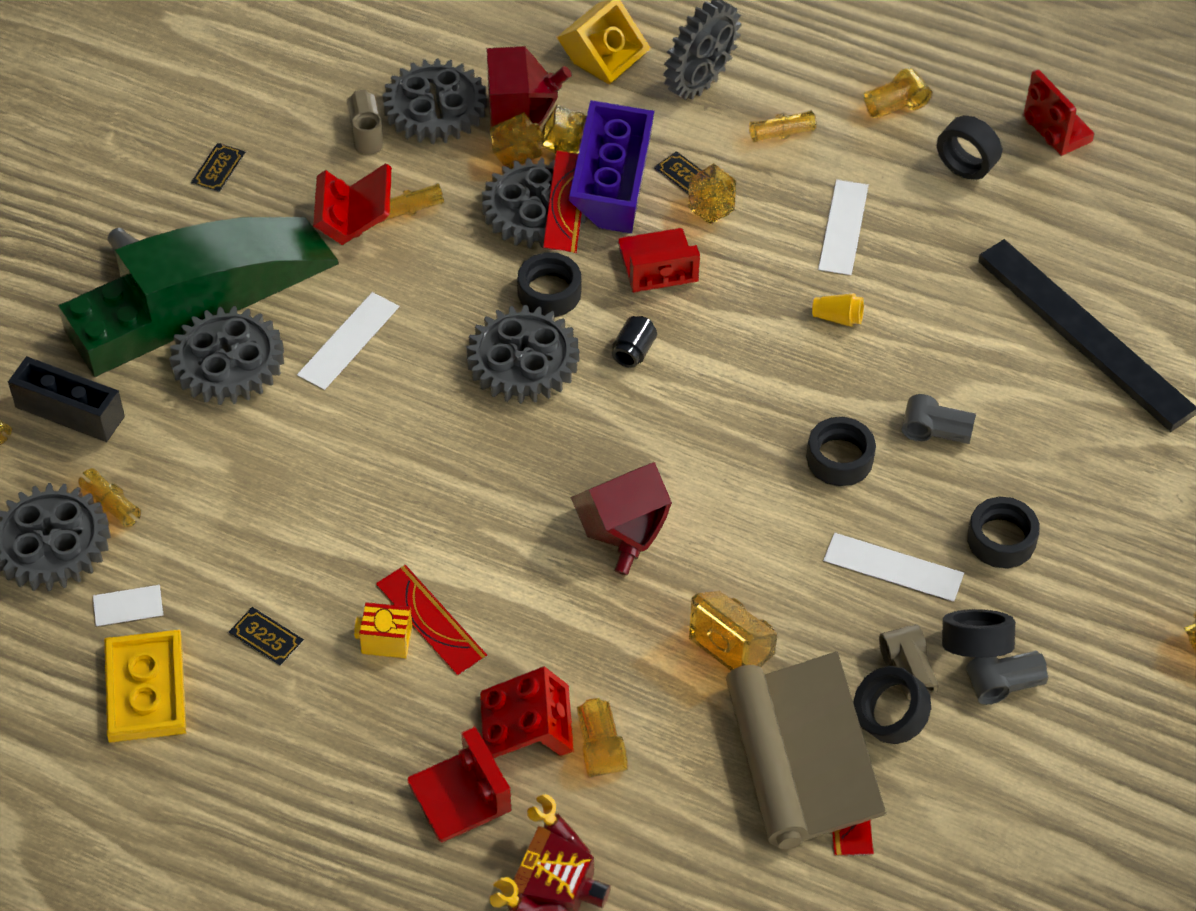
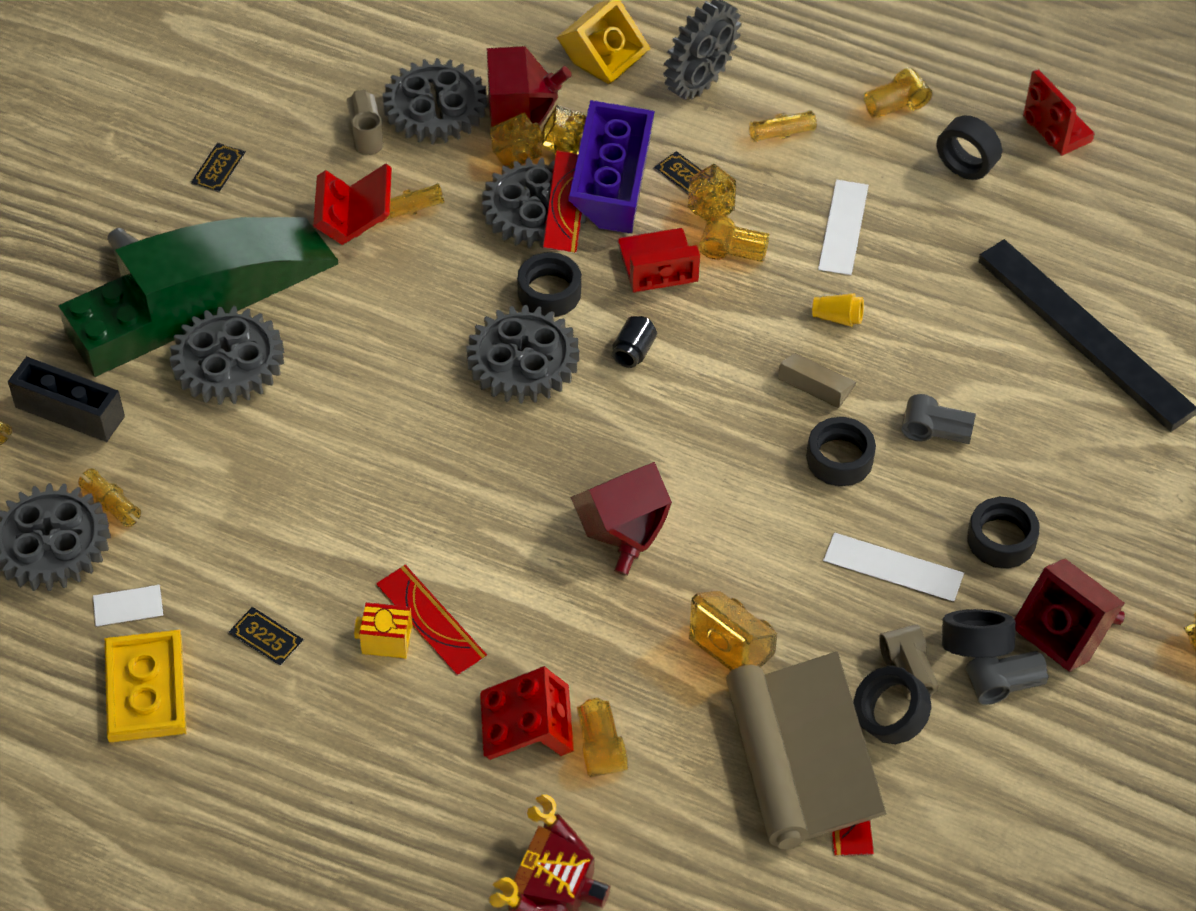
white sticker [297,292,400,390] -> none
red bracket [407,726,512,843] -> none
none -> clear yellow piece [699,215,770,262]
none -> dark tan slope [778,353,856,408]
none -> dark red piece [1014,558,1125,672]

